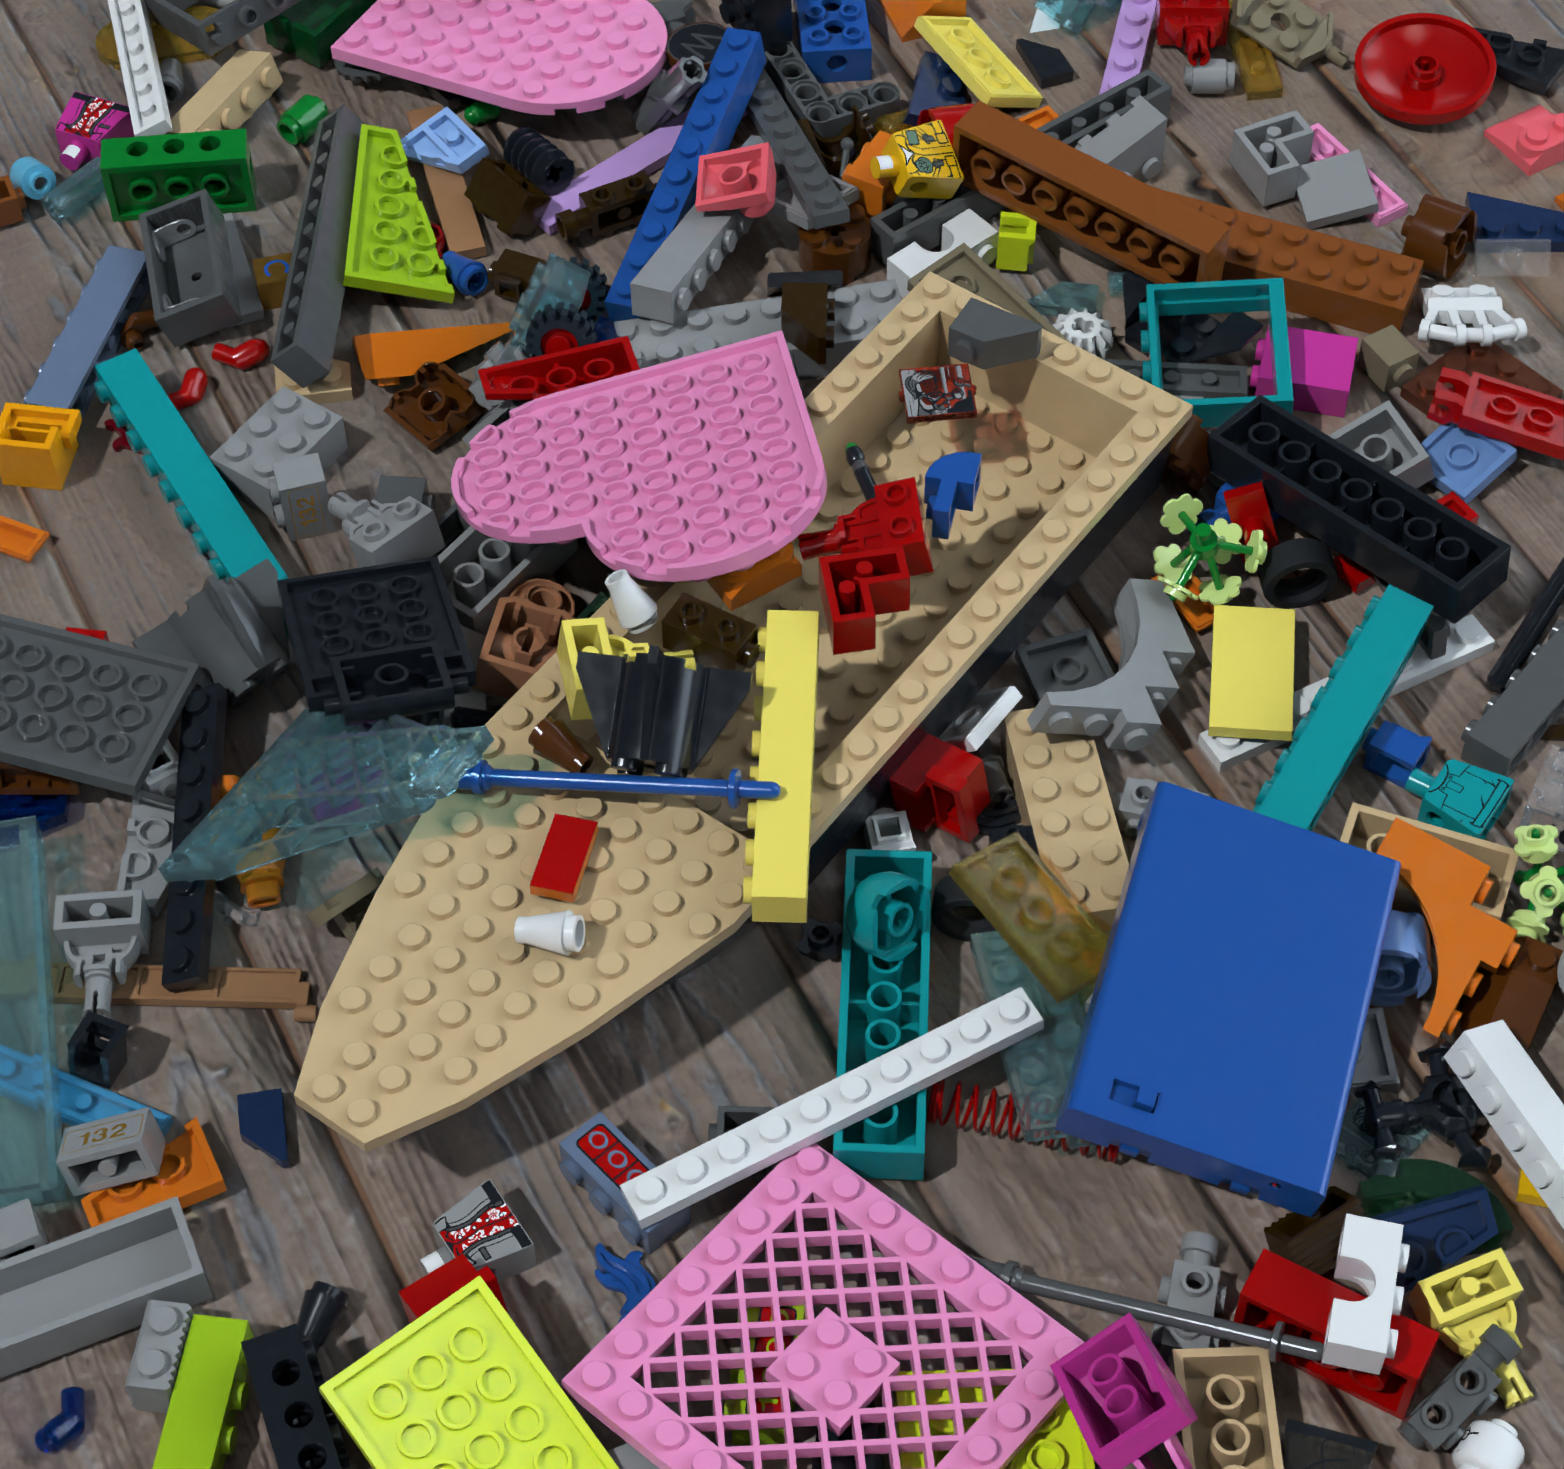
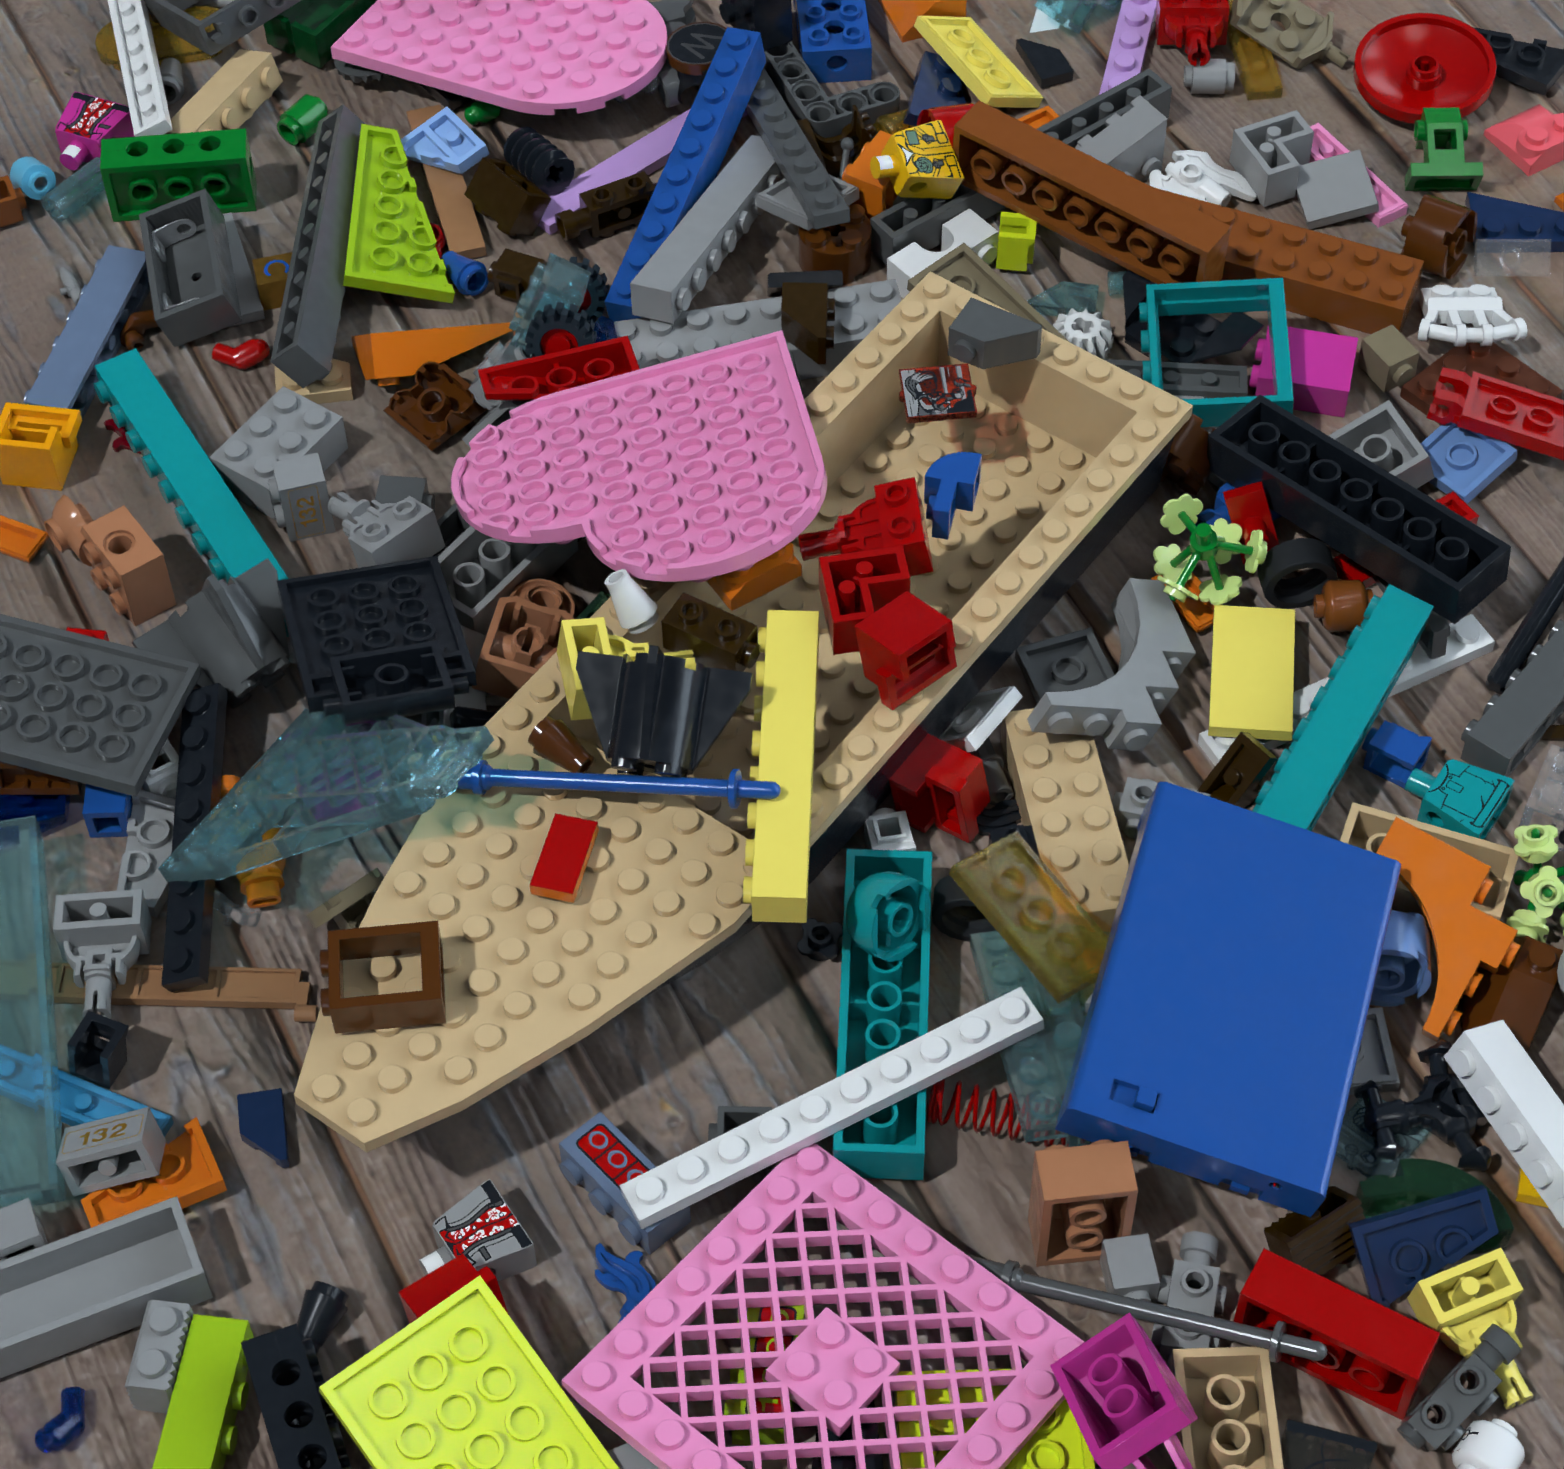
red arm [167,367,208,411] -> none
white cone [514,910,585,956] -> none
dark grey piece [631,55,708,135] -> none
coral slope [695,142,777,218] -> none
black piece [845,442,877,501] -> none
white arch [1321,1213,1410,1375] -> none
none -> nougat brick [44,495,177,626]
none -> light grey helmet [59,267,82,305]
none -> blue brick [82,784,133,838]
none -> reddish brown window [320,921,446,1034]
none -> red plate [854,591,957,710]
none -> nougat brick [1028,1139,1138,1267]
none -> light grey brick [1100,1233,1160,1304]
none -> white piece [1149,150,1257,207]
none -> dark brown slope [1197,732,1278,809]
none -> dark orange head [1313,580,1373,632]
none -> green tile [1404,107,1484,191]

